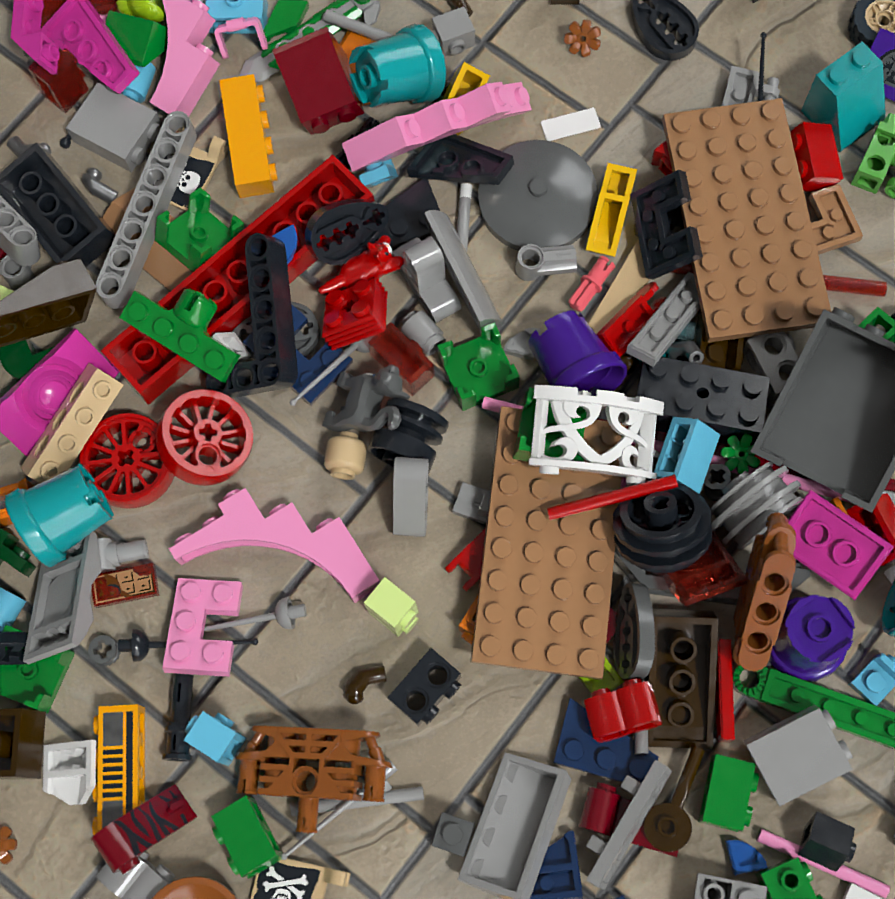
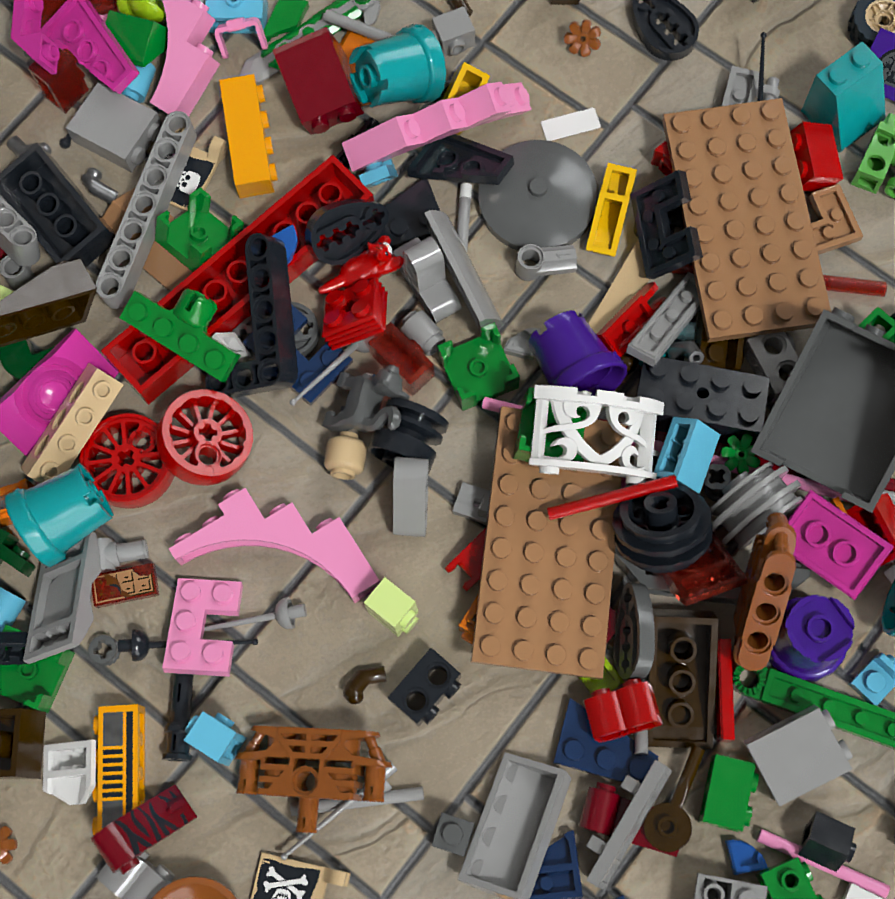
green brick [211,795,282,879] -> none
coral axle [568,256,615,312] -> none

